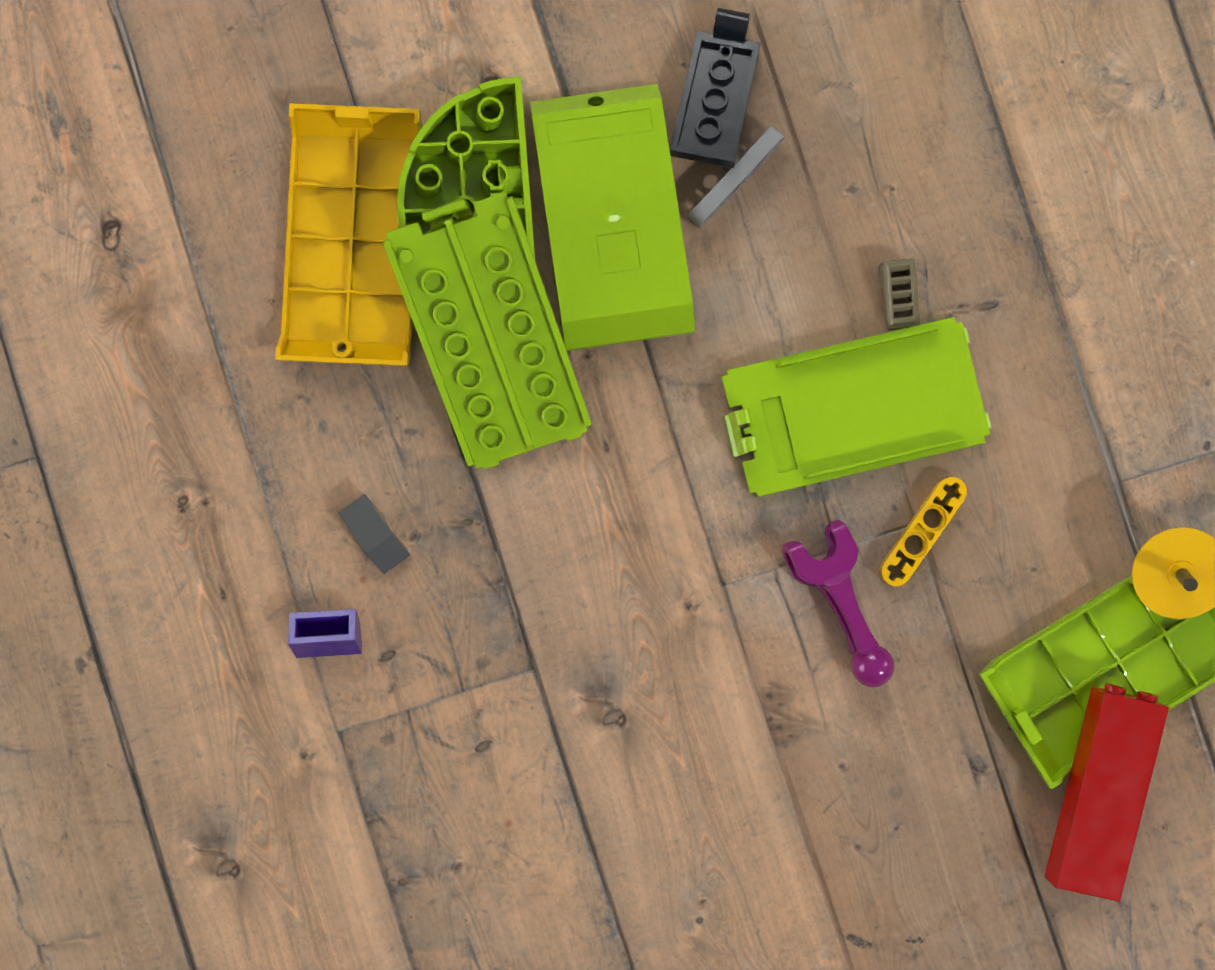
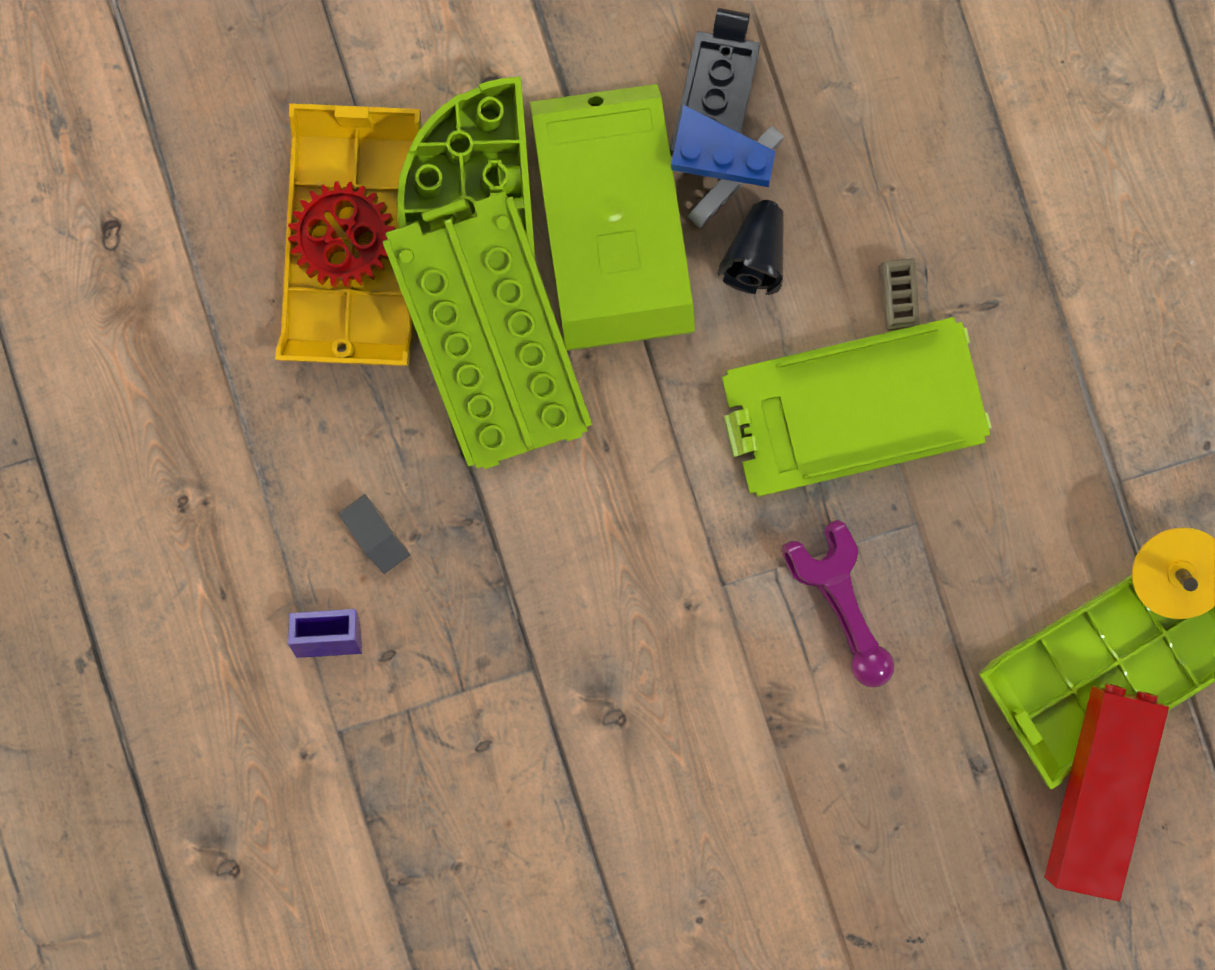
yellow beam [879,477,967,586] -> none
none -> red gear [288,181,395,289]
none -> blue wing [671,105,776,187]
none -> black cone [717,200,784,295]

